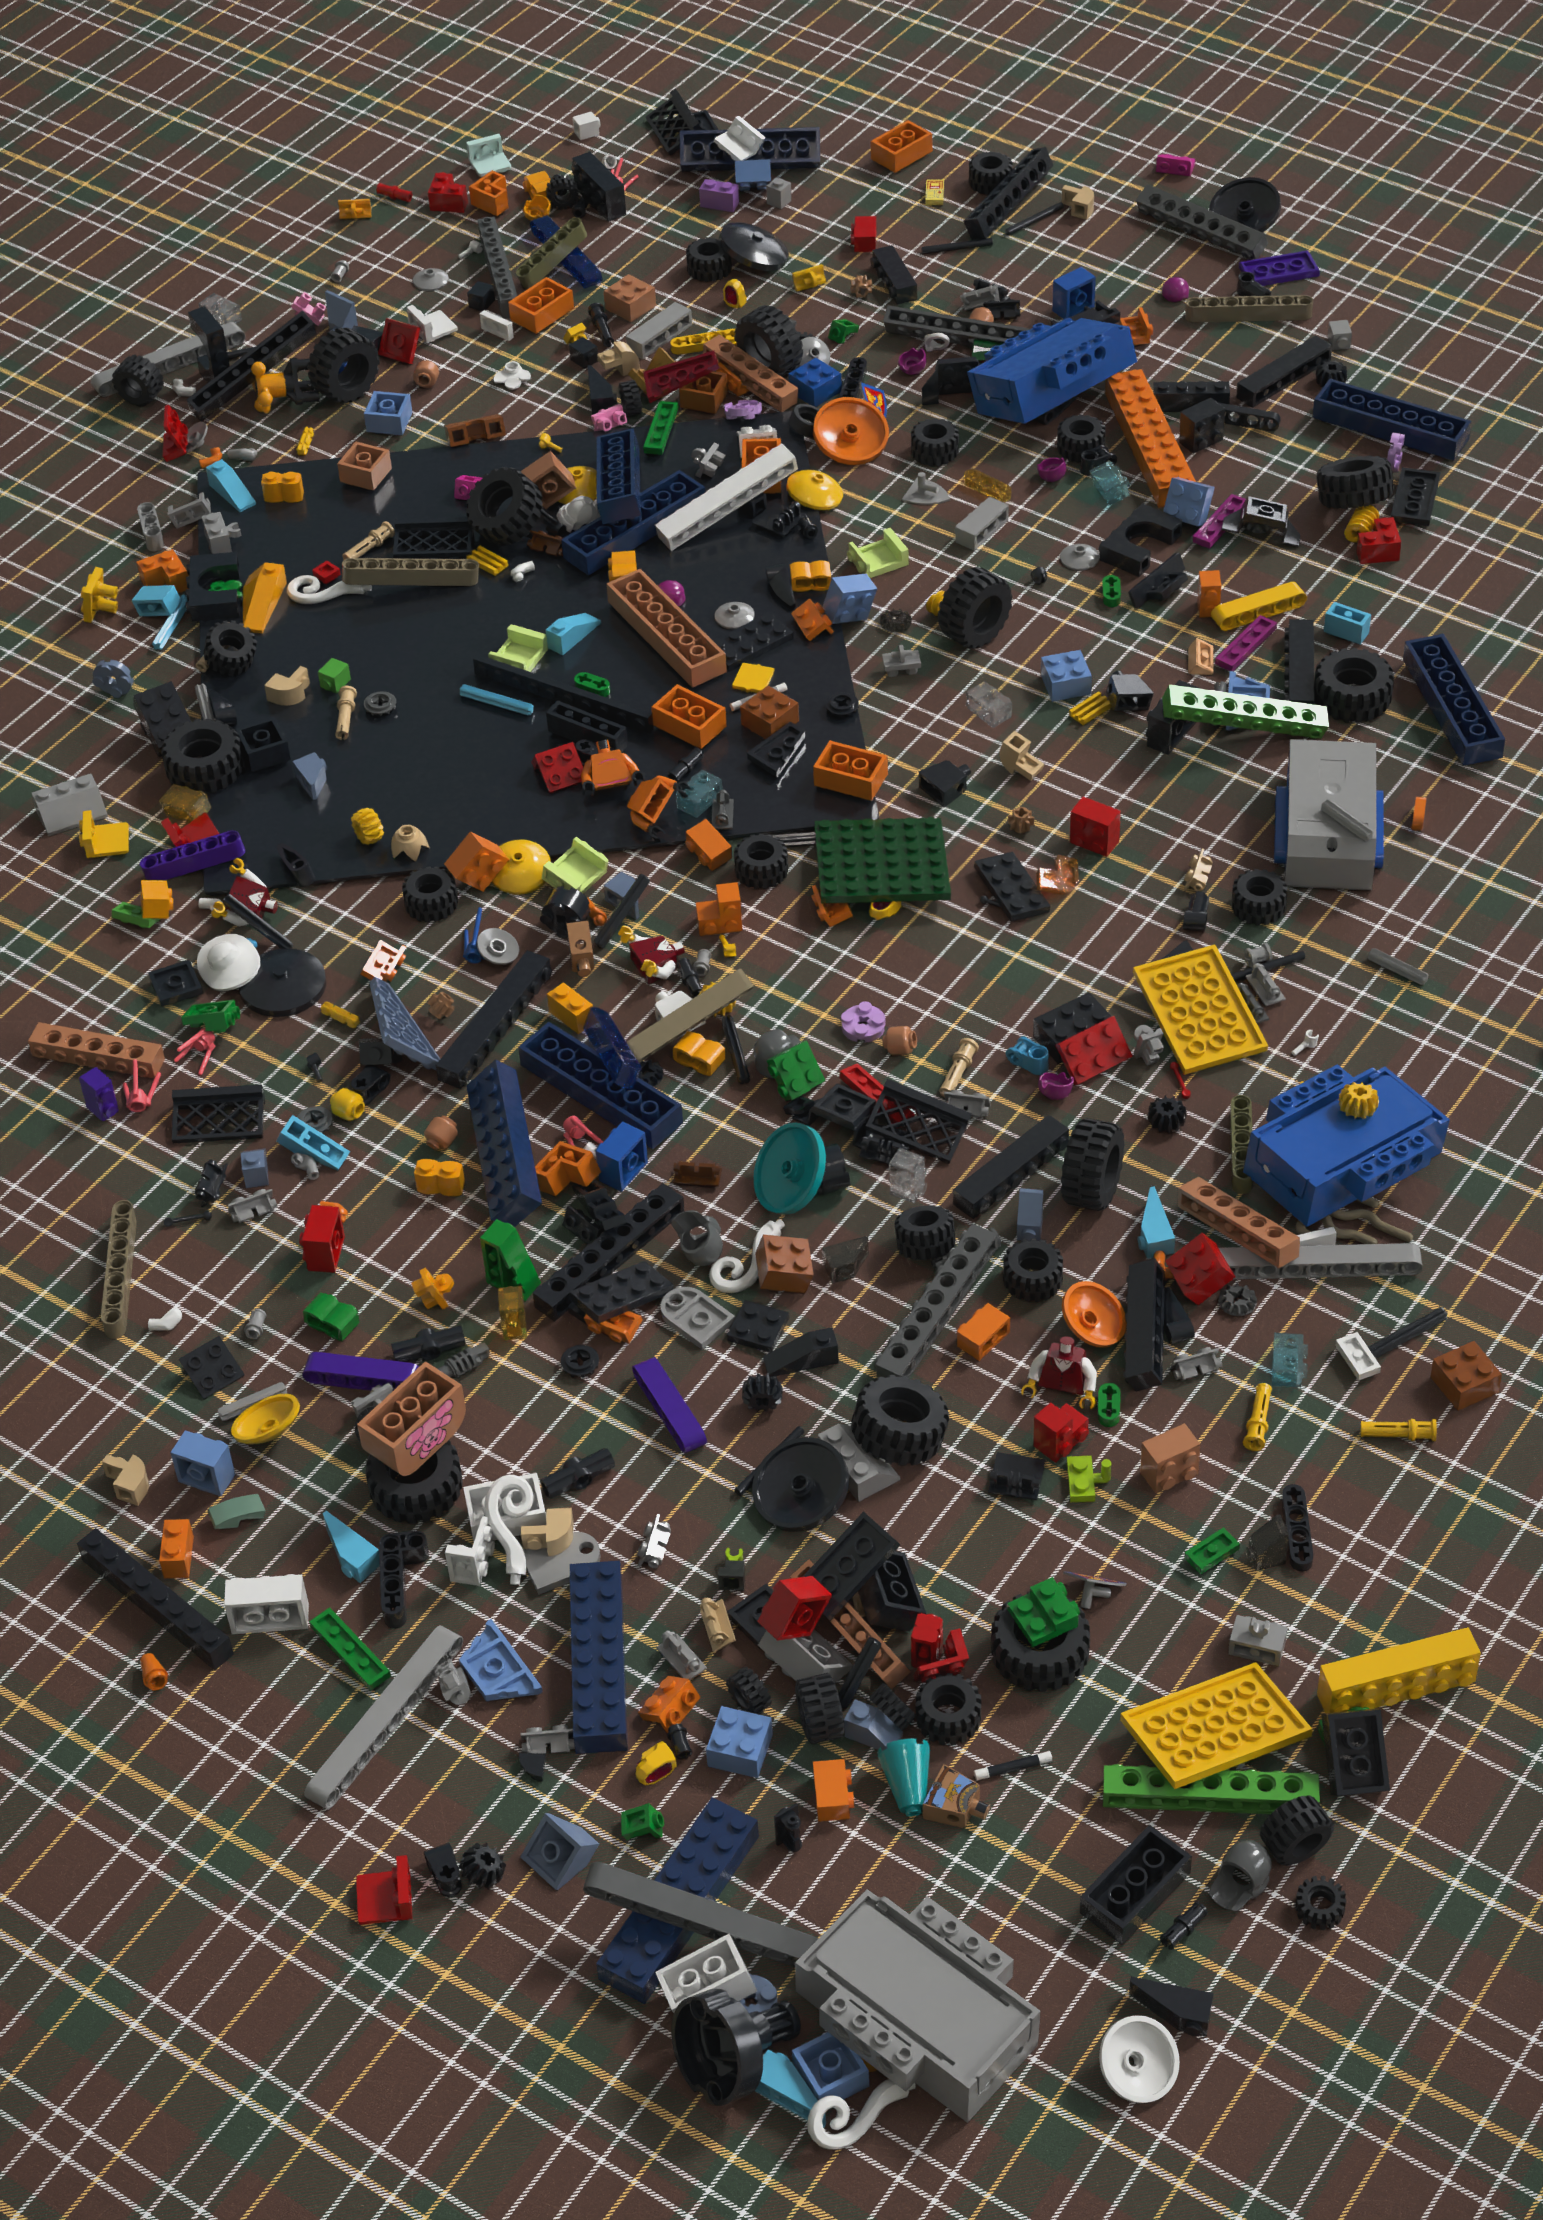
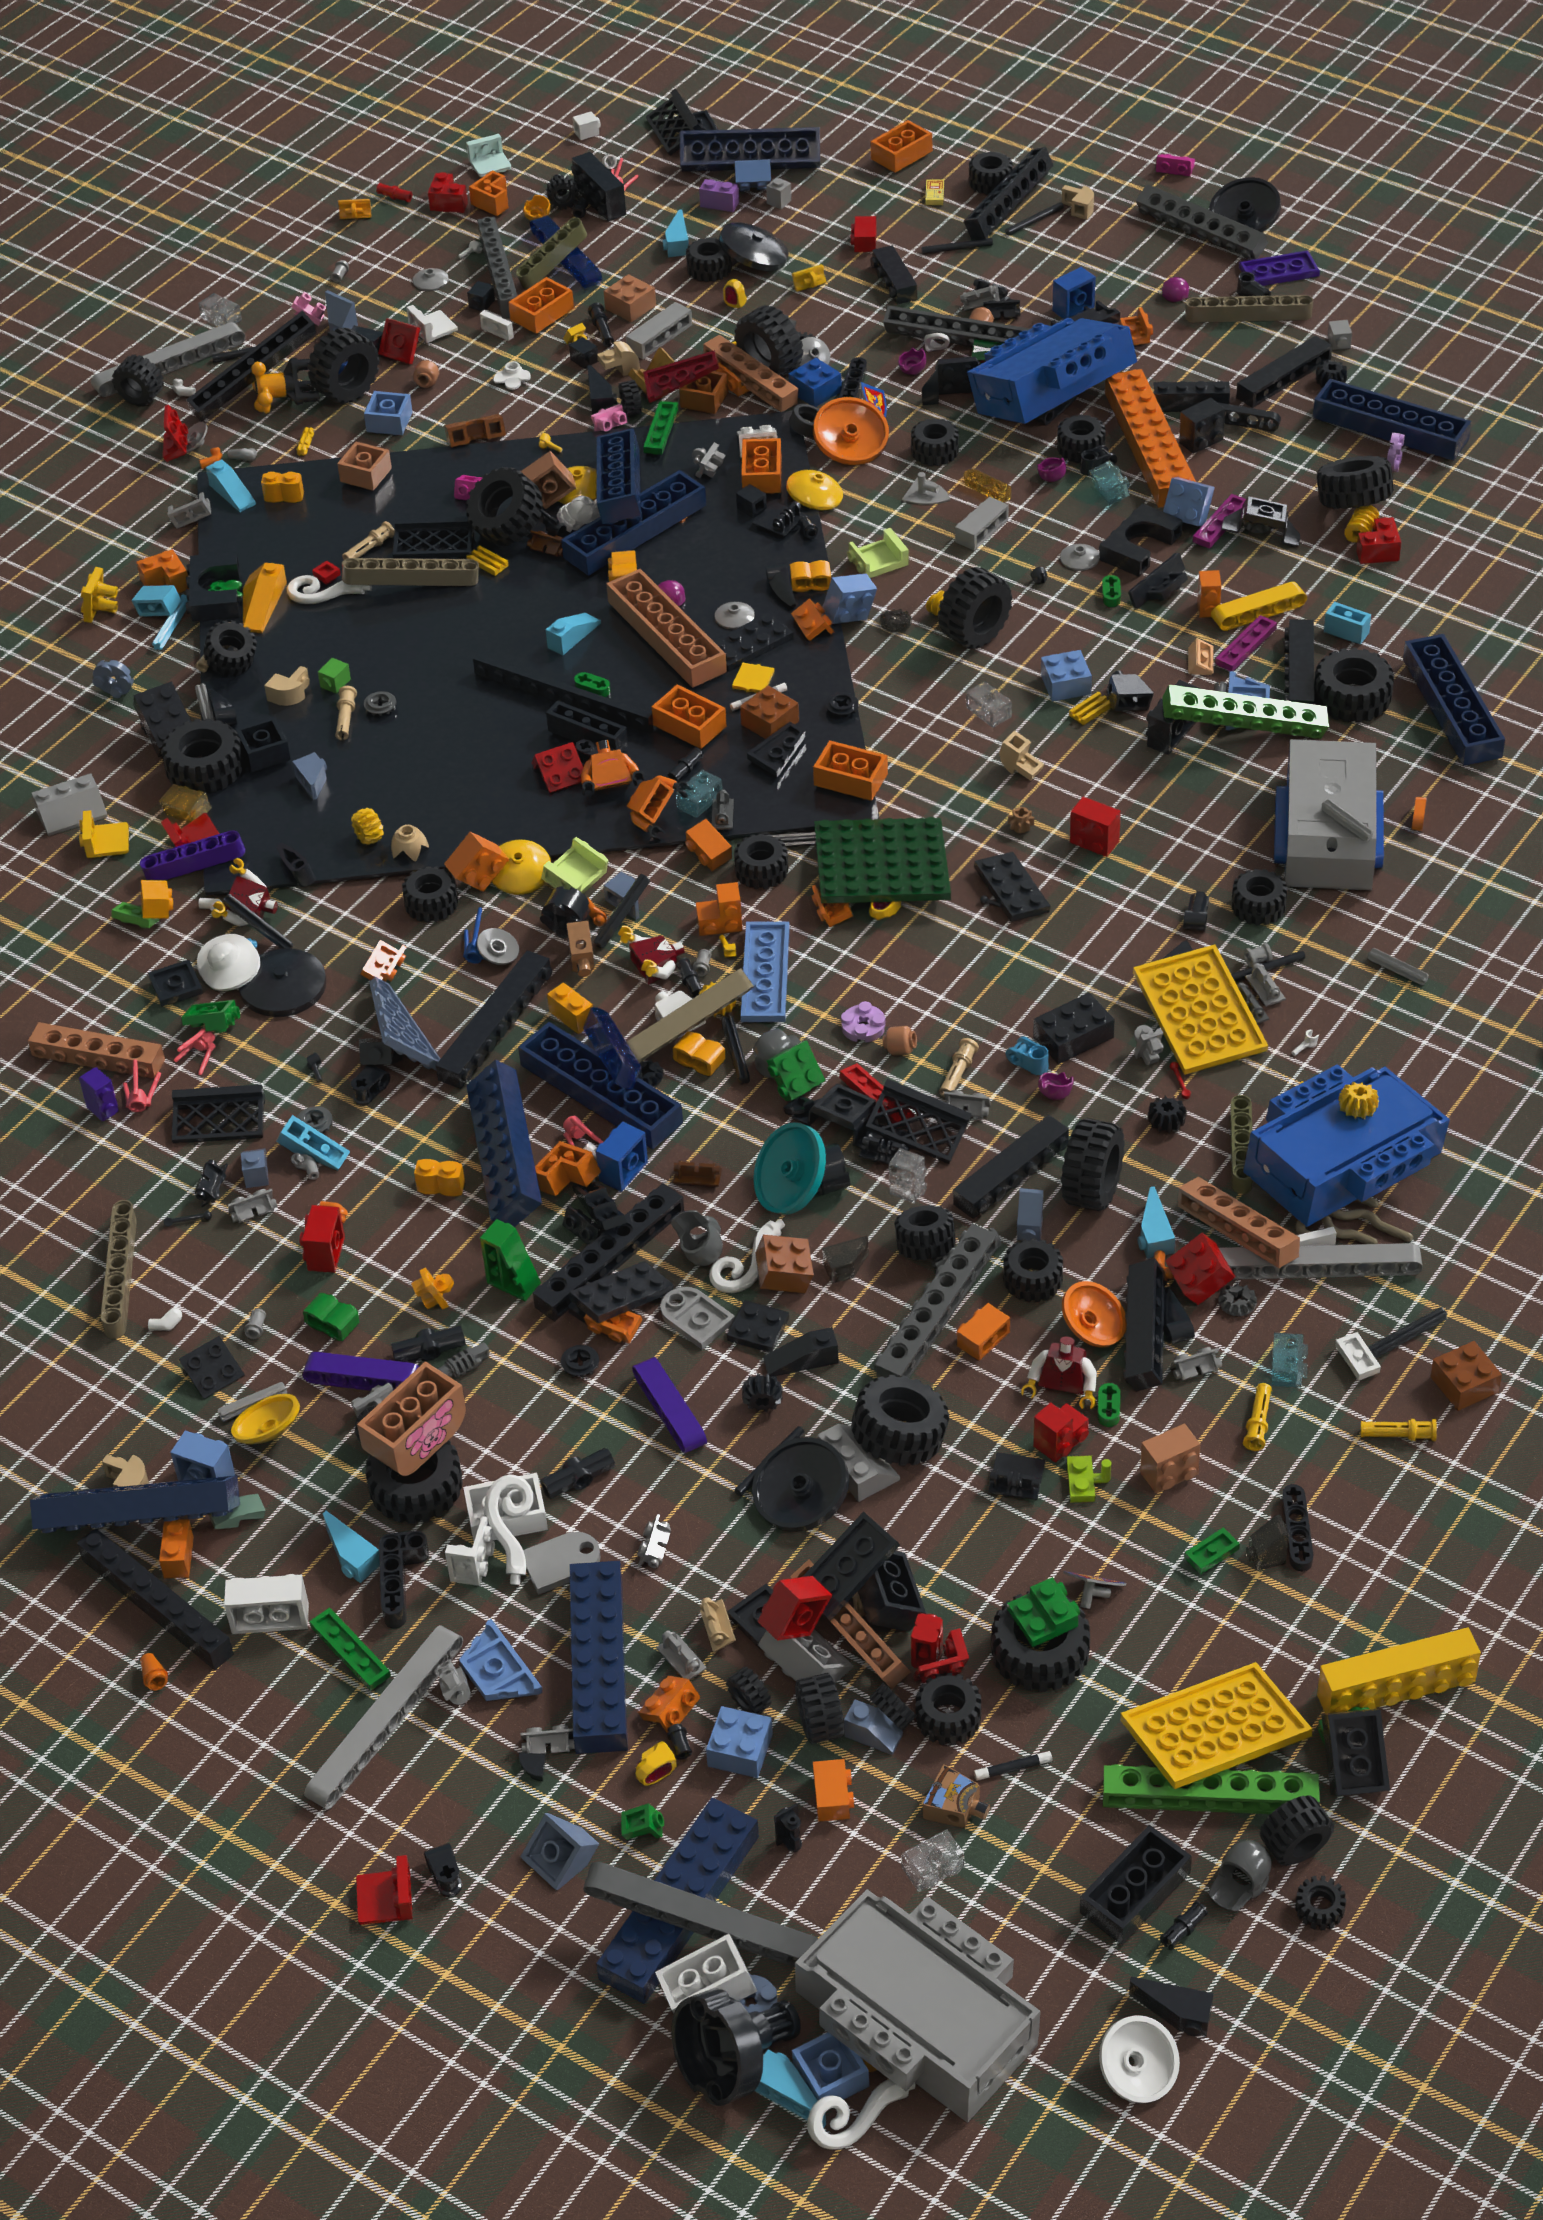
light grey beam [137,502,164,552] -> none
black arch [188,306,230,383] -> none
light grey brick [201,512,241,554] -> none
yellow axle [321,1002,360,1028] -> none
yellow head [330,1088,365,1121] -> none
nougat head [424,1115,458,1150] -> none
medium nougat gear [427,992,455,1019] -> none
black gear [459,1843,506,1890] -> none
medium azure axle [460,684,534,716] -> none
yellowish green panel [488,624,548,672] -> none
clear yellow brick [498,1286,527,1340] -> none
white arm [511,561,535,582] -> none
tan brick [521,1508,574,1556] -> none
light orange brick [523,171,558,199] -> none
white brick [655,444,798,551] -> none
yellow beam [670,329,735,355] -> none
white bracket [714,116,765,161] -> none
pearl dark grey piece [718,1548,745,1591] -> none
lavender plate [724,400,762,419] -> none
green bracket [828,319,859,344] -> none
black axle [838,1637,881,1708] -> none
medium nougat gear [850,275,872,298] -> none
teal cone [877,1738,930,1817] -> none
light grey hips [882,645,921,677] -> none
black torso [919,760,971,808] -> none
clear orange plate [1036,855,1079,895] -> none
red plate [1056,1016,1133,1085] -> none
tan hinge [1184,848,1213,891] -> none
light grey brick [1229,1615,1287,1666] -> none
black plate [1391,467,1441,526] -> none
none -> dark blue brick [30,1475,240,1533]
none -> medium azure slope [662,210,689,257]
none -> medium blue plate [741,922,790,1022]
none -> clear brick [901,1829,964,1892]

